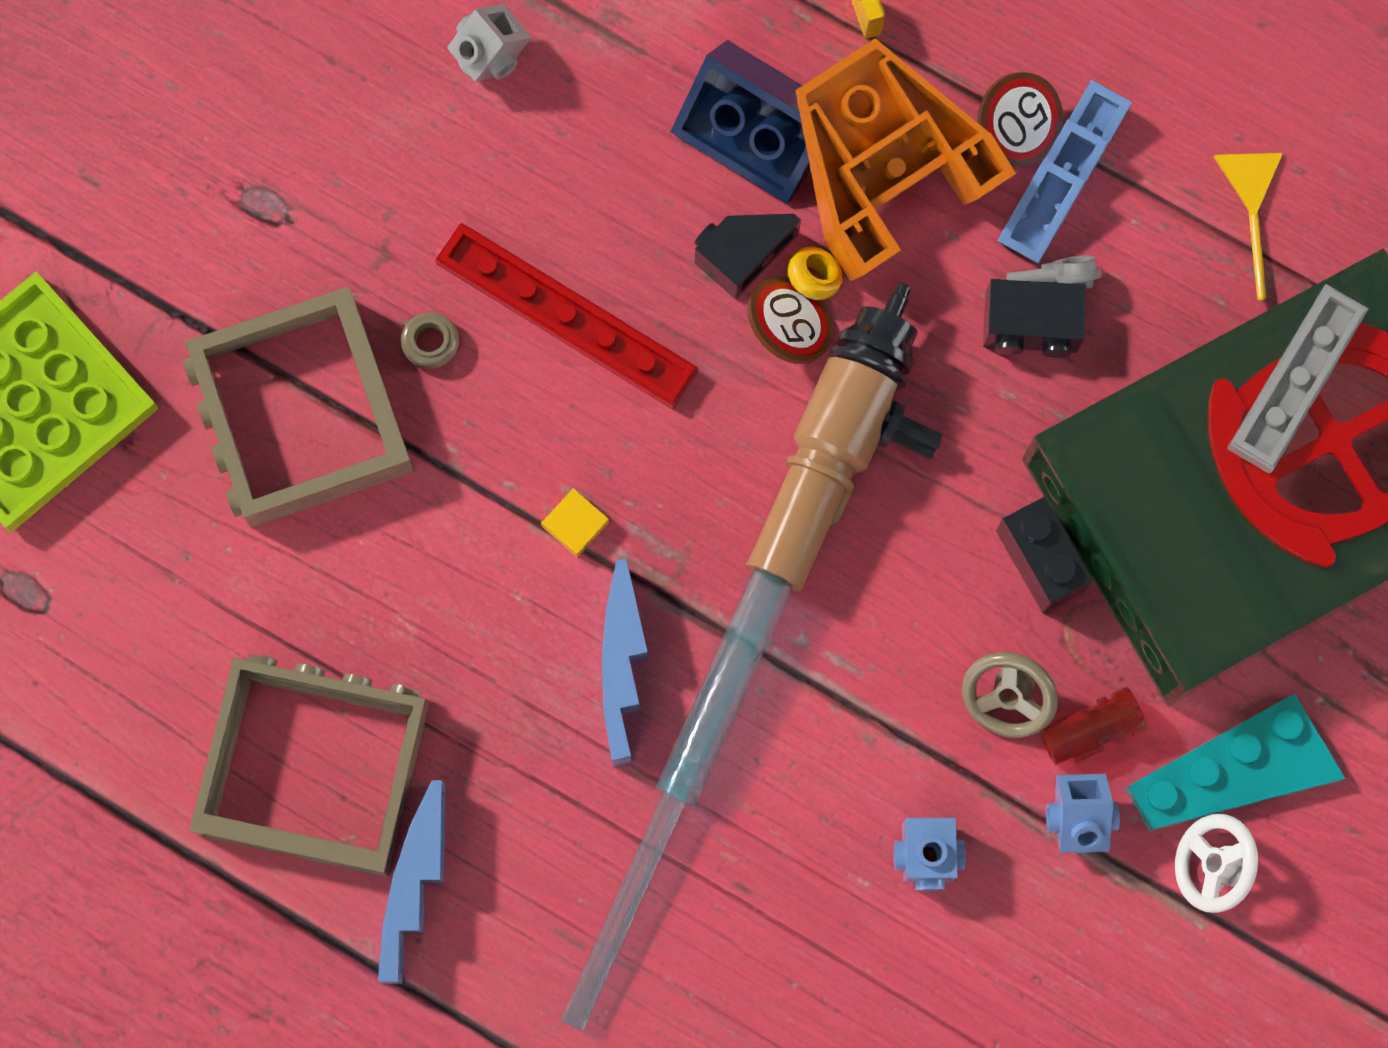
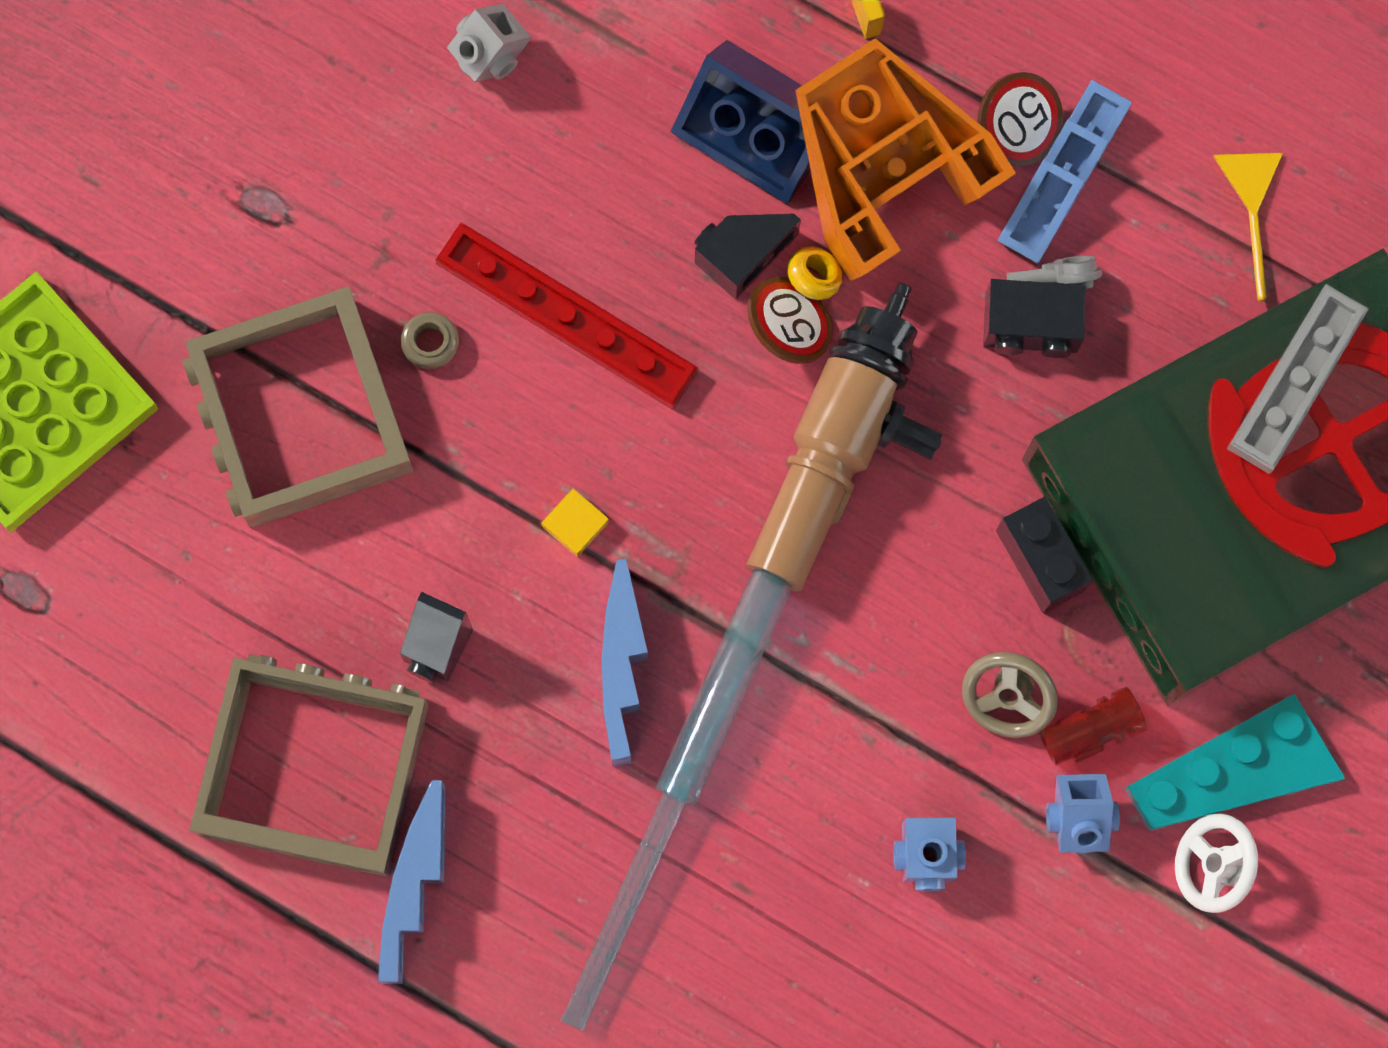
none -> slope [400,592,473,683]

